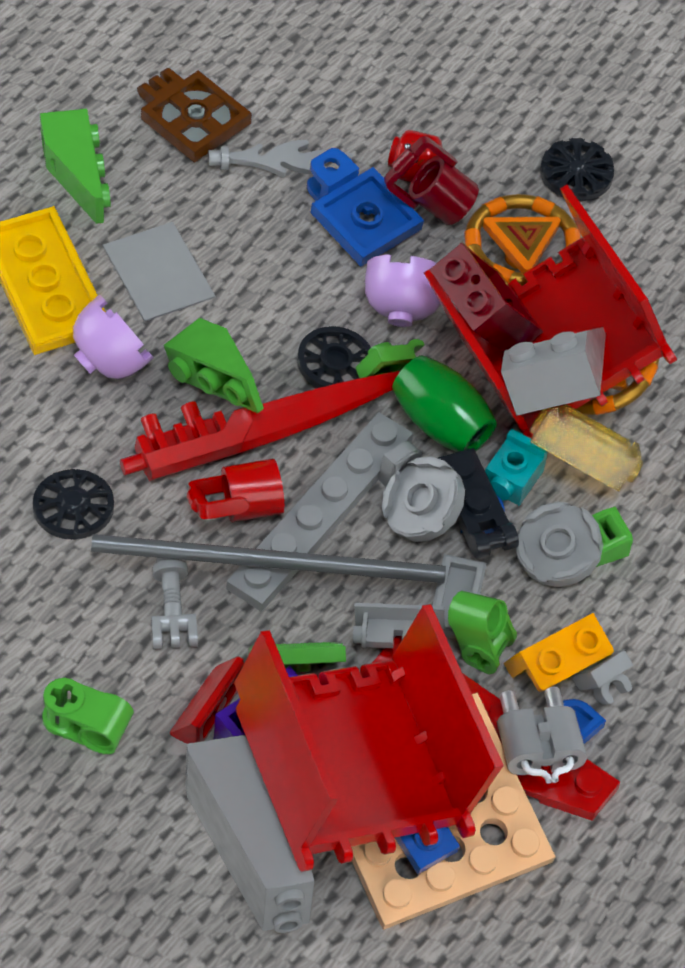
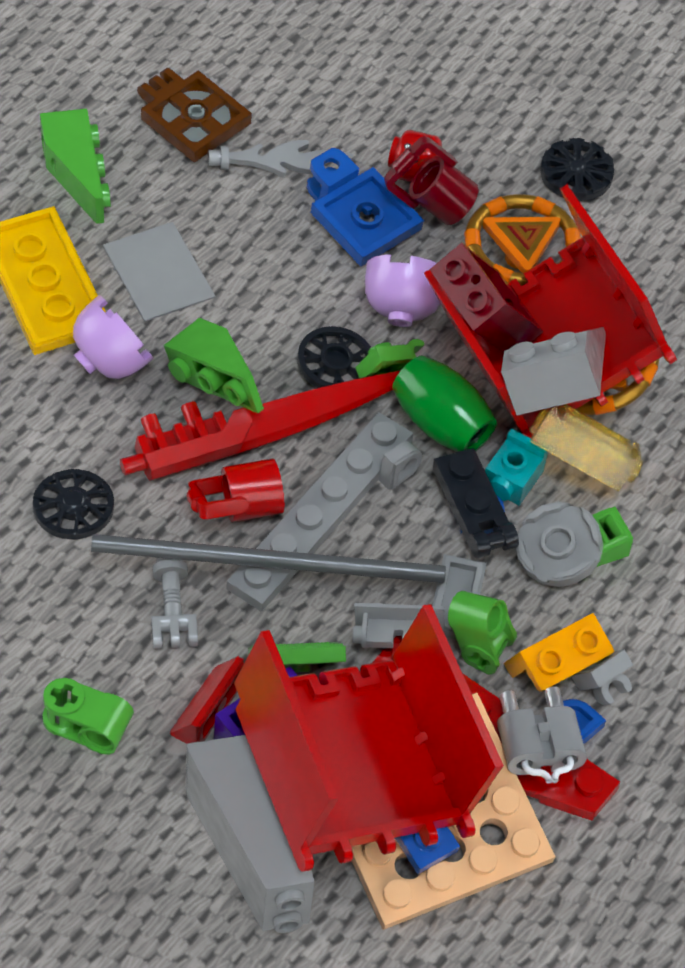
light grey tile [382,456,465,542] -> none

